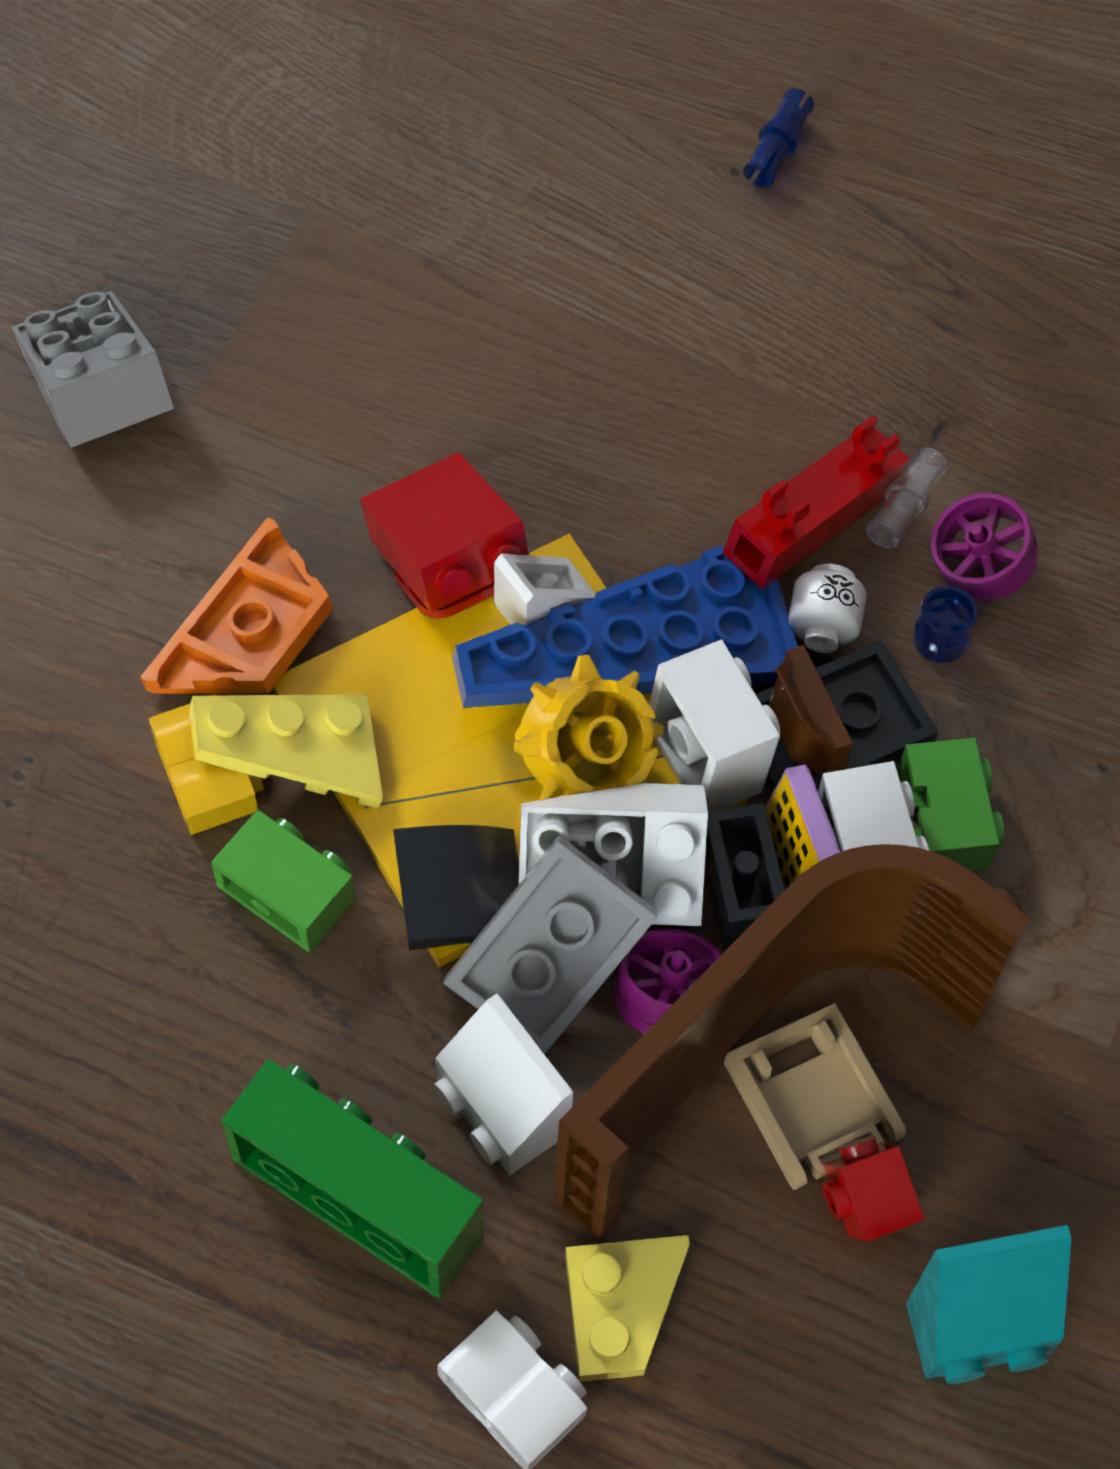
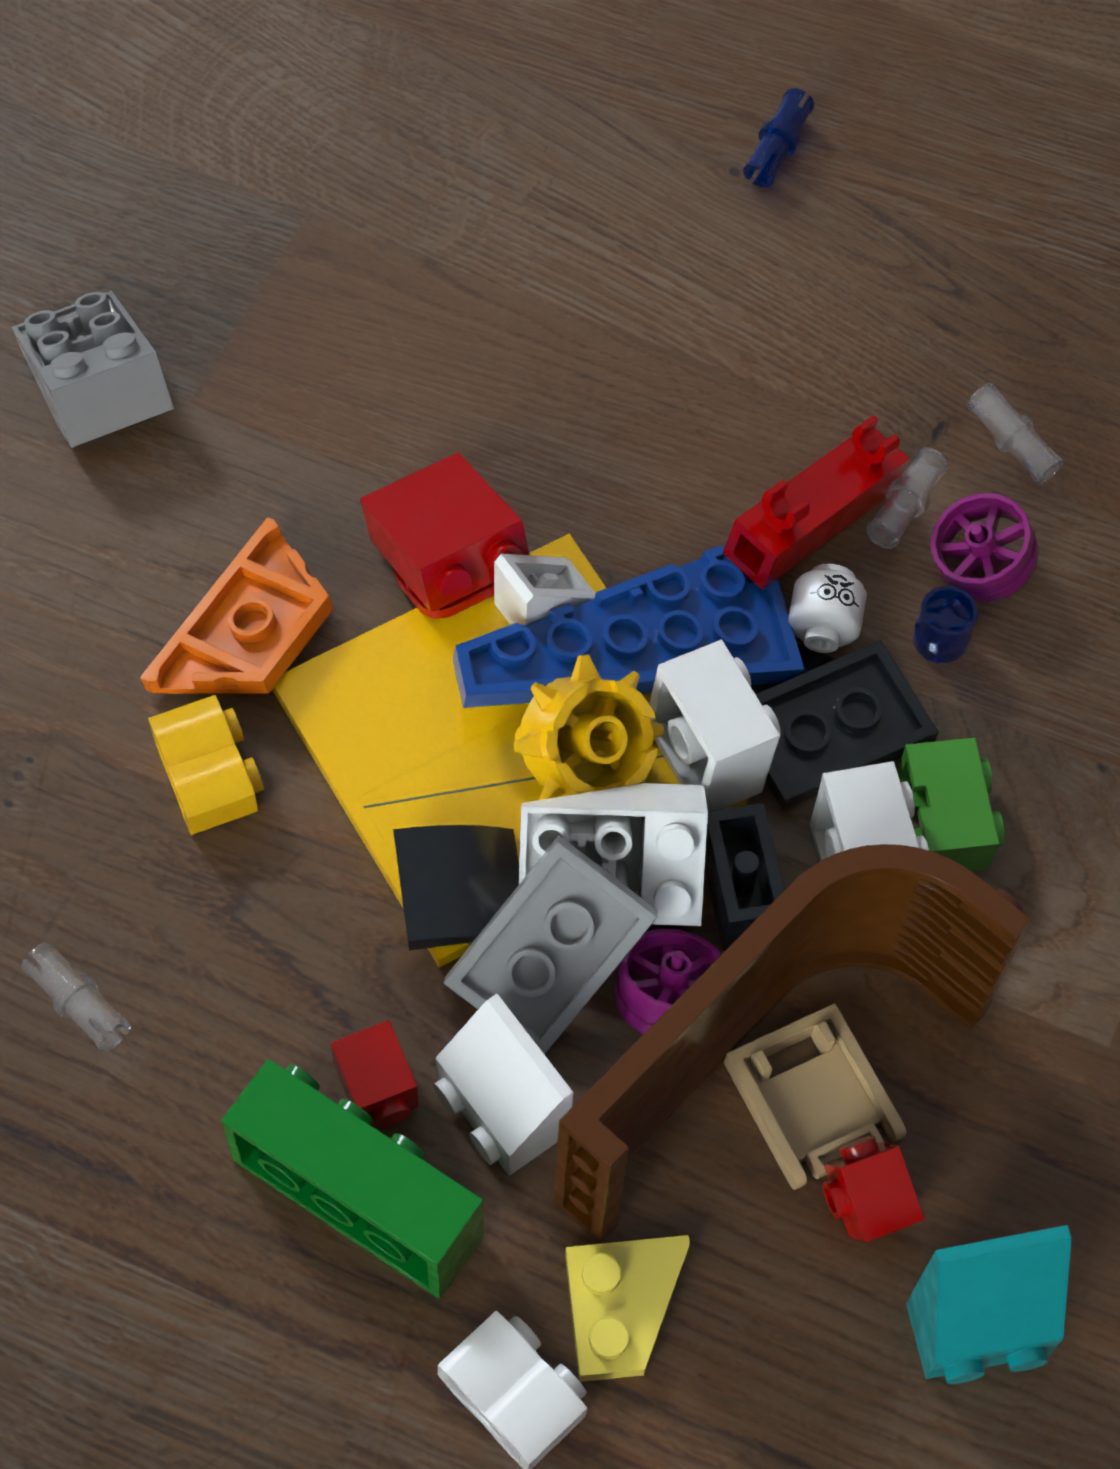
light yellow wing [189,694,383,809] -> none
bright green brick [211,809,355,953] -> none
tile [765,765,841,890] -> none
reddish brown slope [769,645,853,776] -> none
none -> clear pin [21,942,131,1052]
none -> red brick [330,1020,419,1129]
none -> clear pin [966,382,1064,485]

